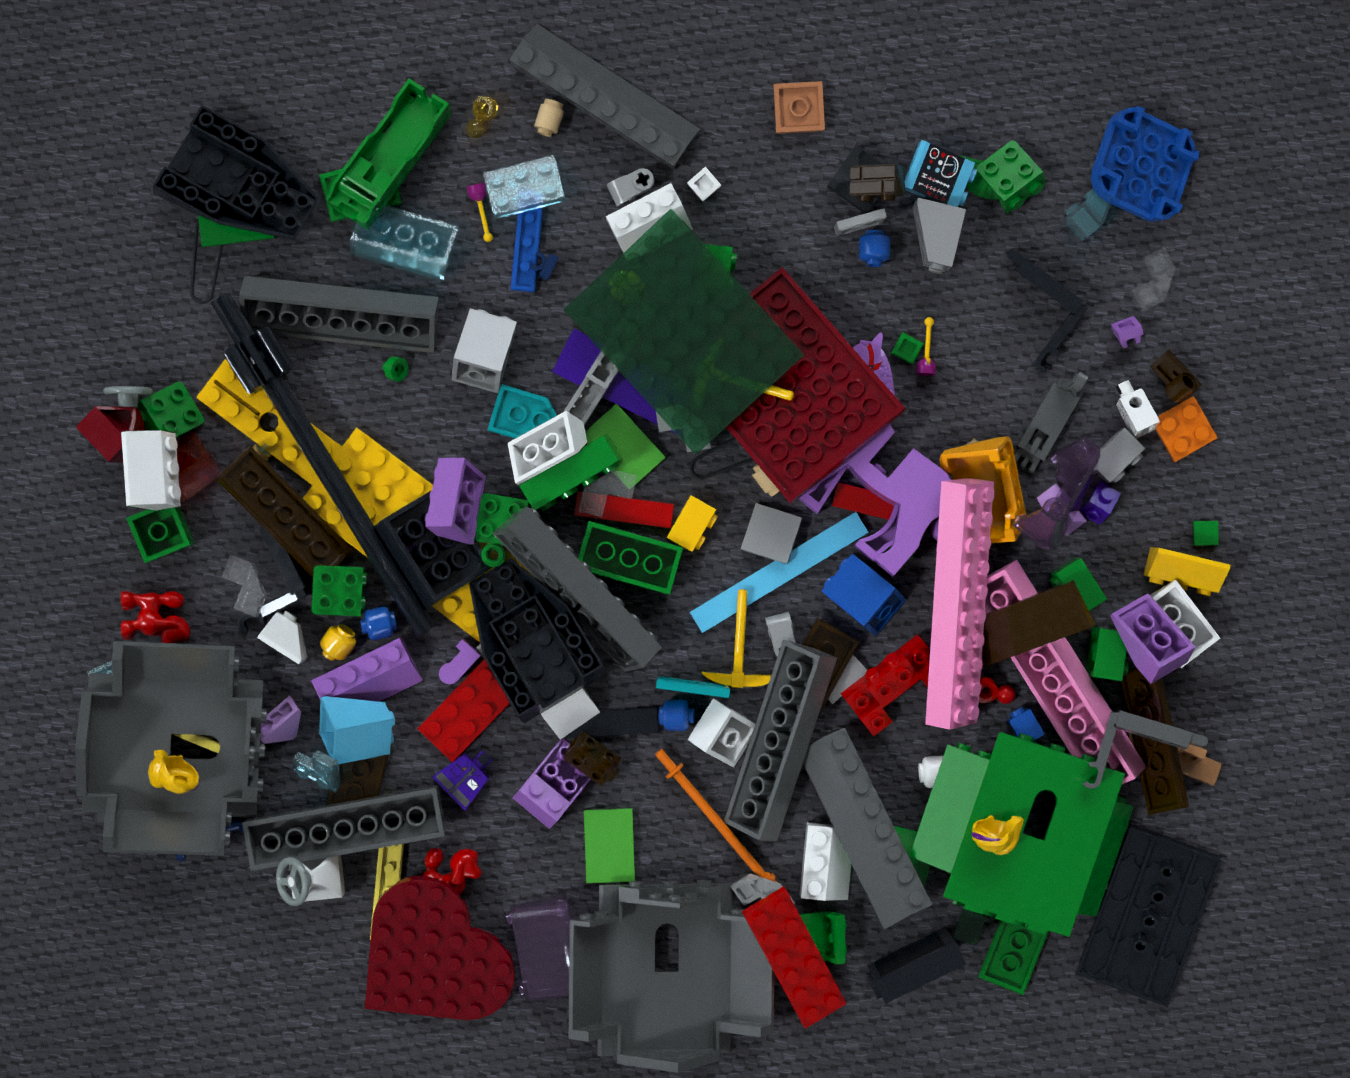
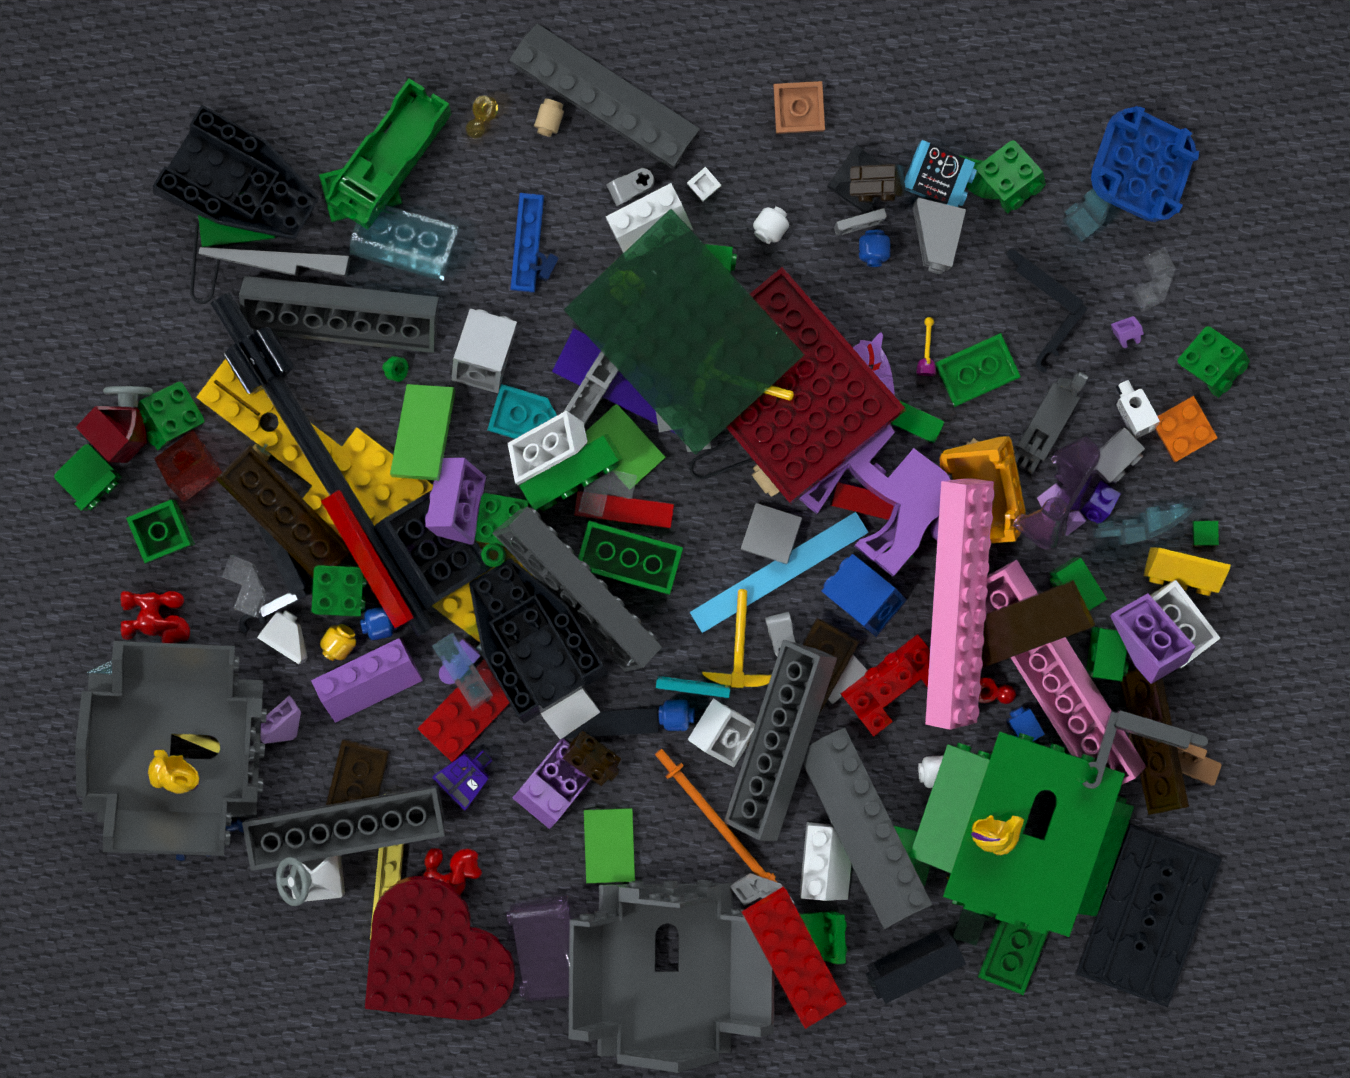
white slope [121,430,181,511] -> none
clear light blue plate [293,750,341,792] -> none
medium azure slope [319,696,395,765] -> none
hinge [466,183,493,242] -> none
clear light blue plate [483,155,565,219] -> none
yellow brick [667,495,718,552] -> none
green tile [891,332,924,365] -> none
dark brown plate [1150,349,1202,403] -> none
none -> green bracket [54,444,122,511]
none -> light grey slope [199,247,351,277]
none -> red tile [321,490,414,628]
none -> bright green tile [390,384,455,481]
none -> clear light blue slope [432,633,493,711]
none -> white head [753,206,789,244]
none -> green slope [891,401,944,444]
none -> green tile [935,333,1021,407]
none -> clear light blue slope [1092,503,1192,545]
none -> green bracket [1178,326,1250,398]

